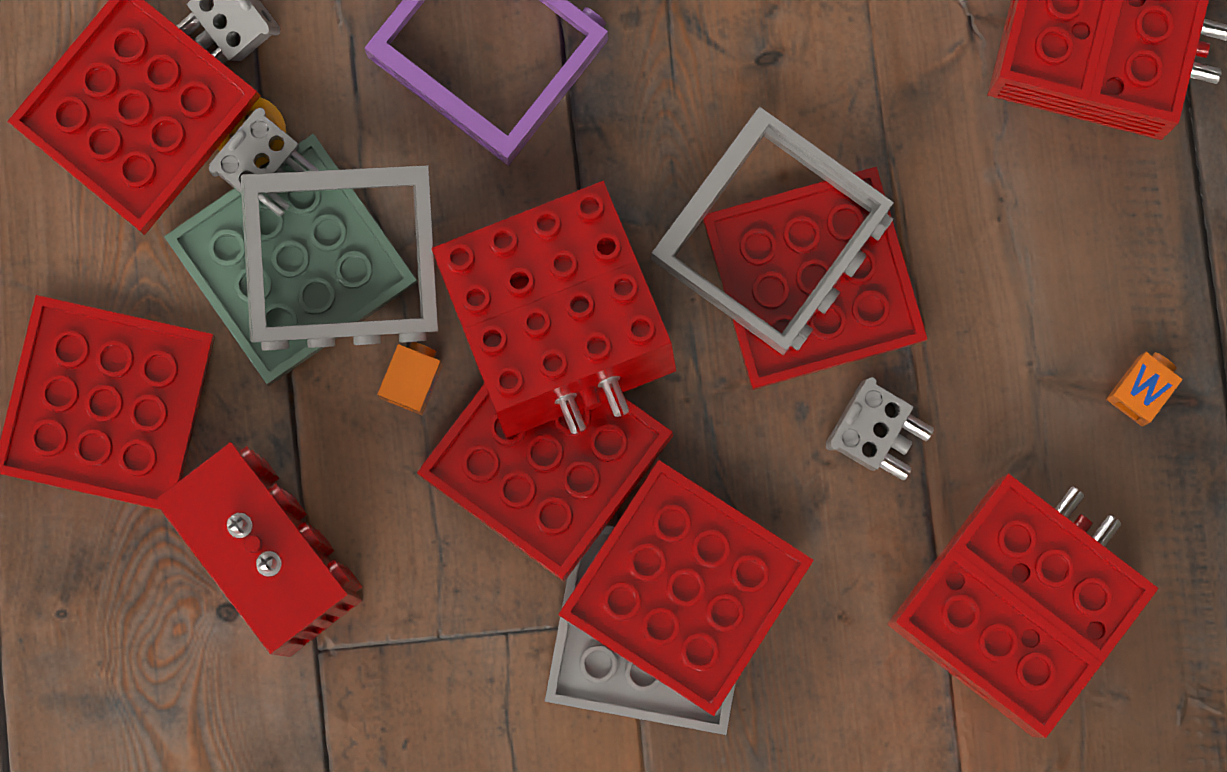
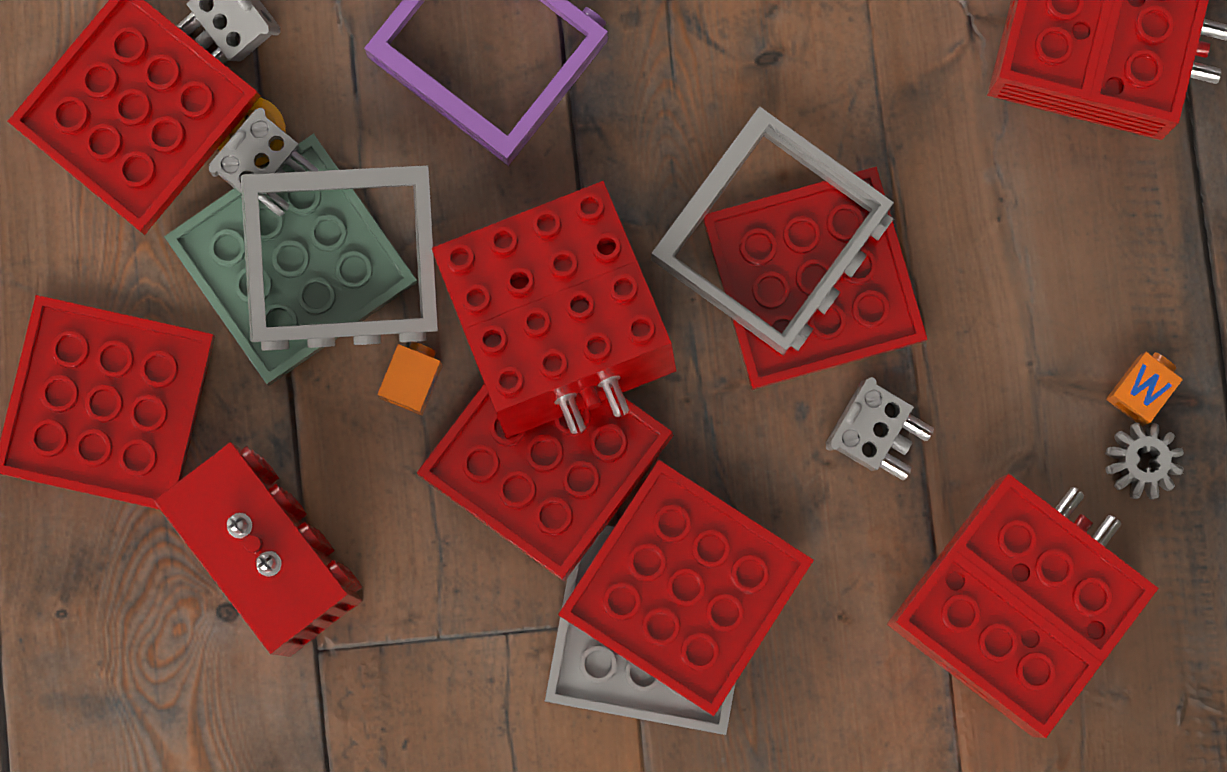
none -> light grey gear [1105,423,1184,500]

